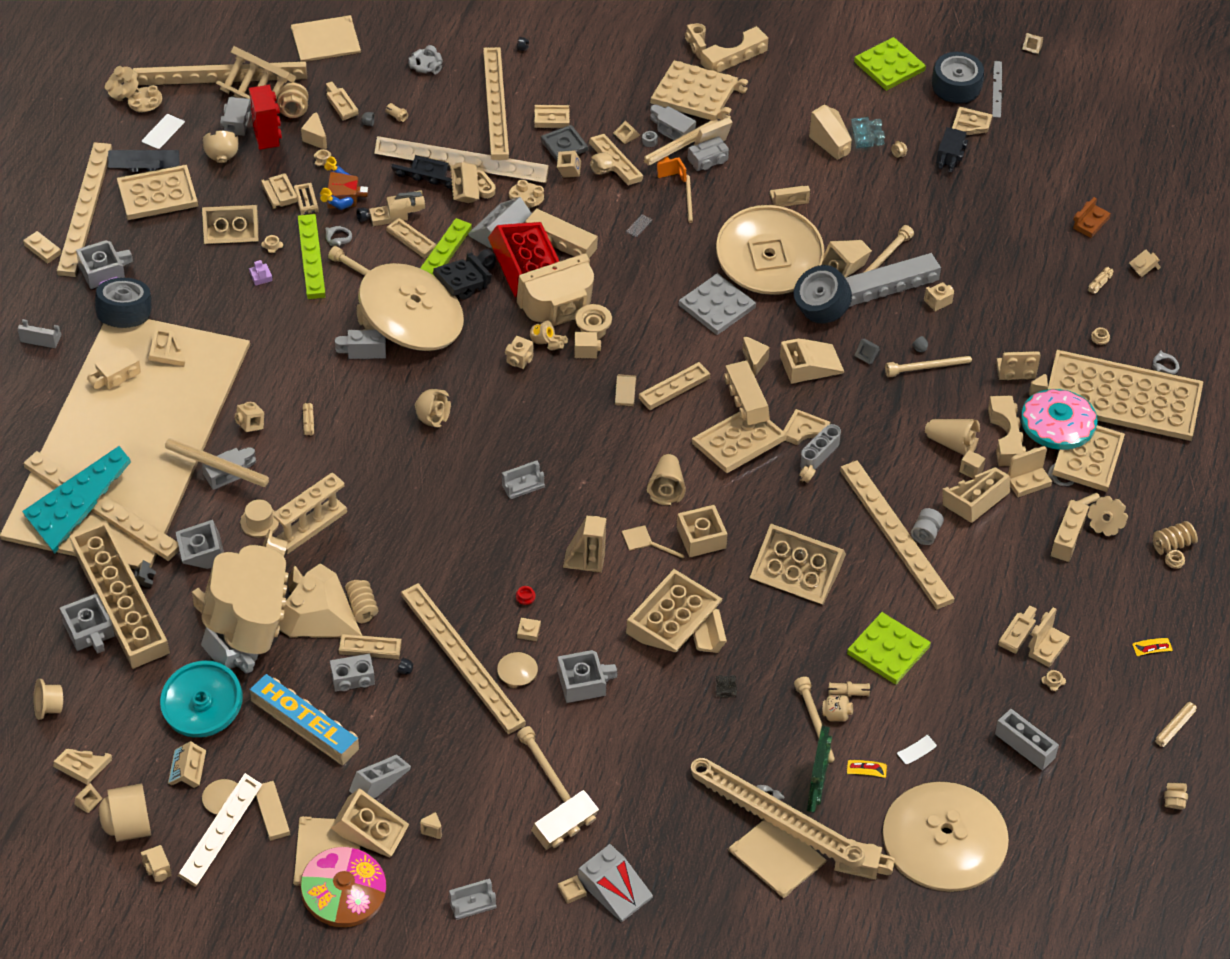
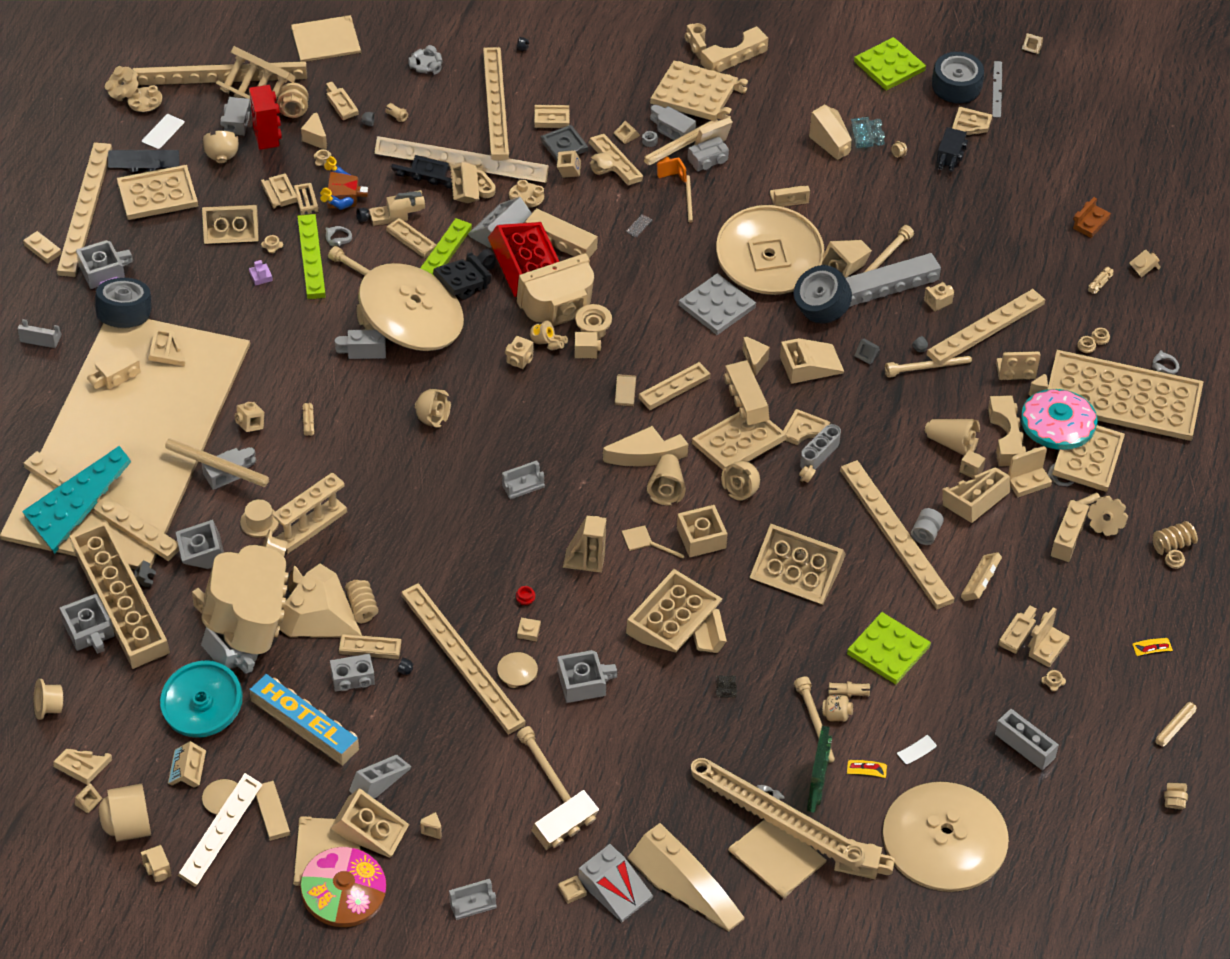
none -> tan slope [603,426,688,466]
none -> tan wedge [628,823,744,932]
none -> tan cylinder [721,461,760,500]
none -> tan plate [927,289,1045,366]
none -> tan plate [961,552,1002,601]
none -> tan plate [1077,336,1096,353]

